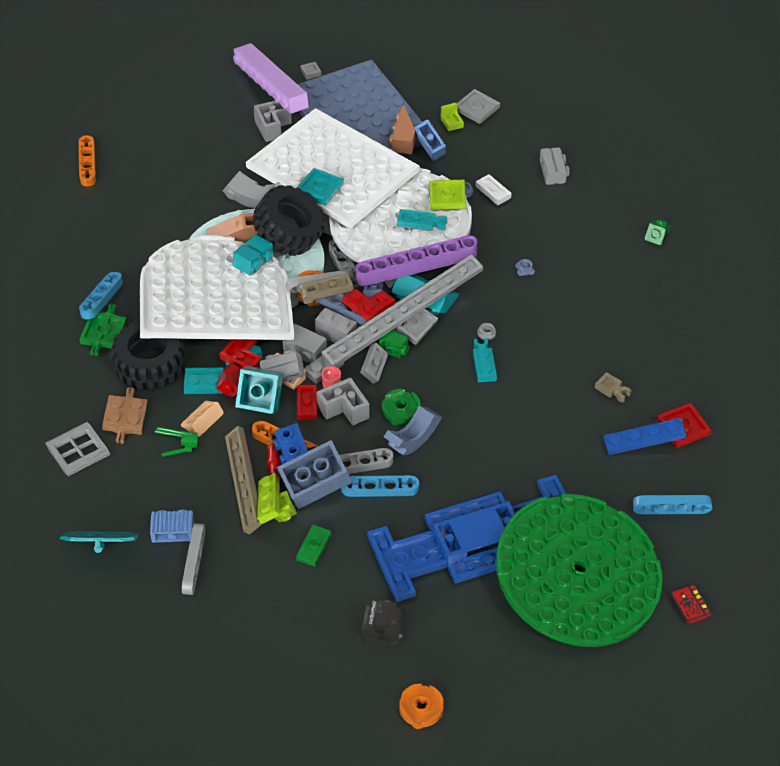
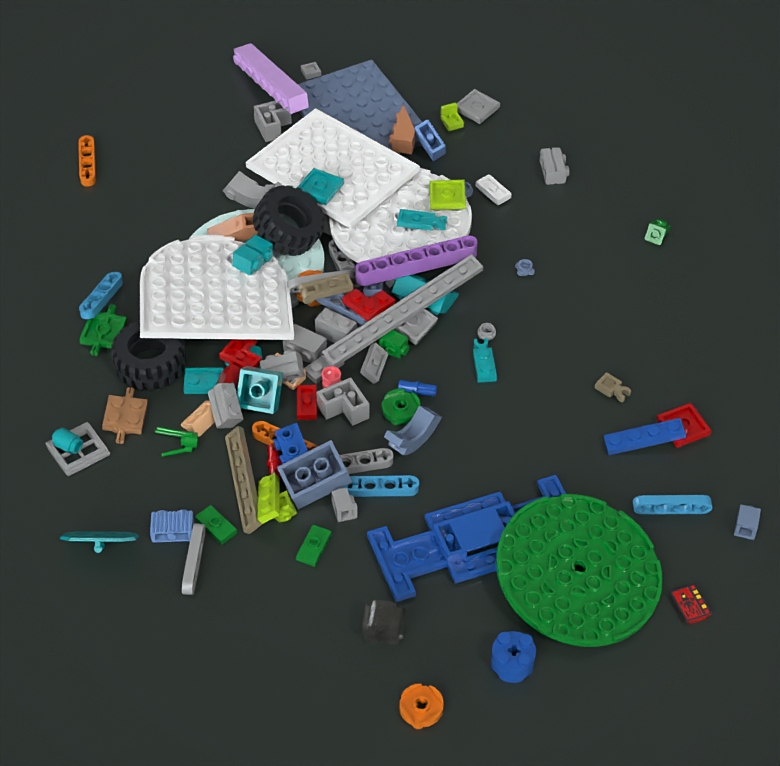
none -> teal brick [52,428,83,454]
none -> green plate [195,505,237,545]
none -> light grey brick [208,383,243,428]
none -> light grey brick [331,488,357,522]
none -> blue axle [398,380,437,396]
none -> blue brick [491,631,536,683]
none -> sand blue brick [734,504,761,540]

